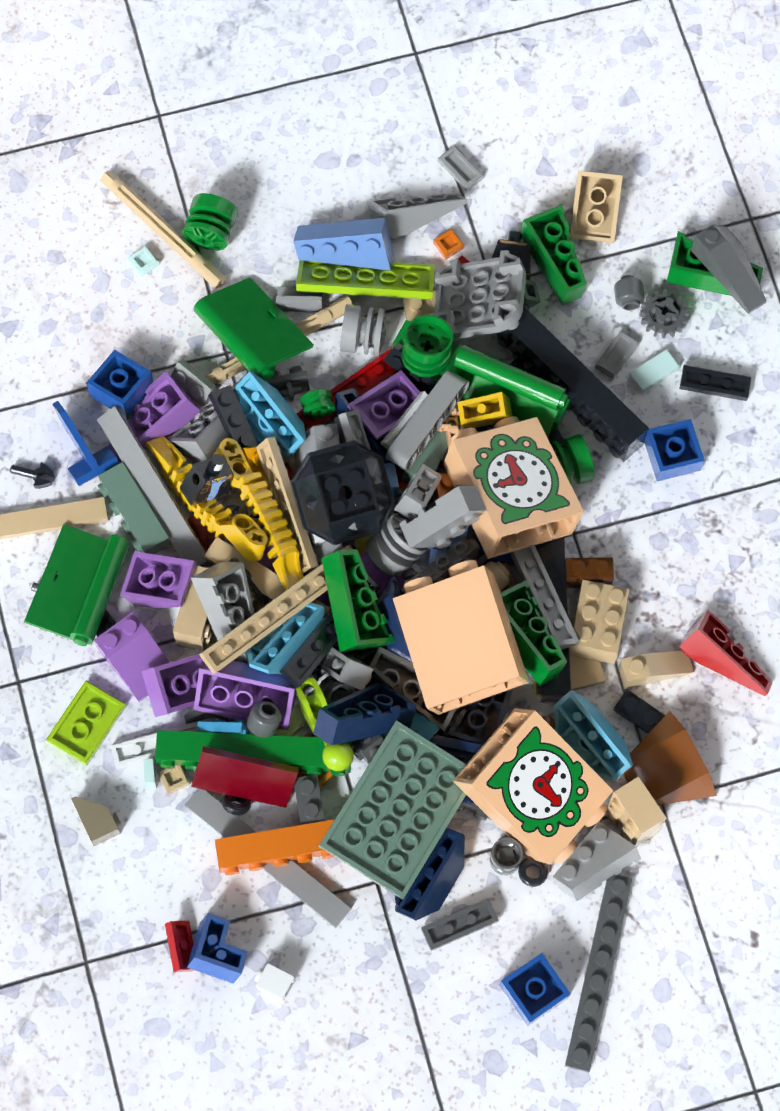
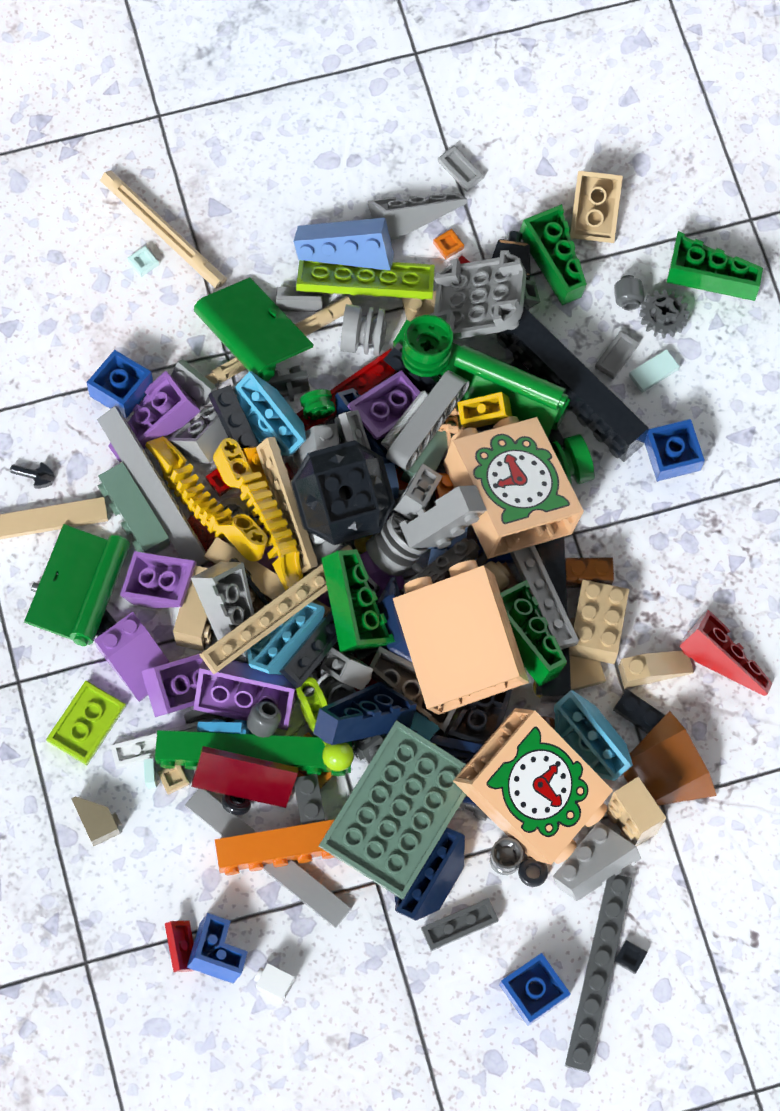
blue piece [52,401,119,486] -> none
black torso [180,454,233,506] -> none
green wheel [182,193,238,251] -> none
black plate [679,365,751,401] -> none
dark grey wedge [691,225,767,314] -> none
none -> black tile [614,940,648,975]

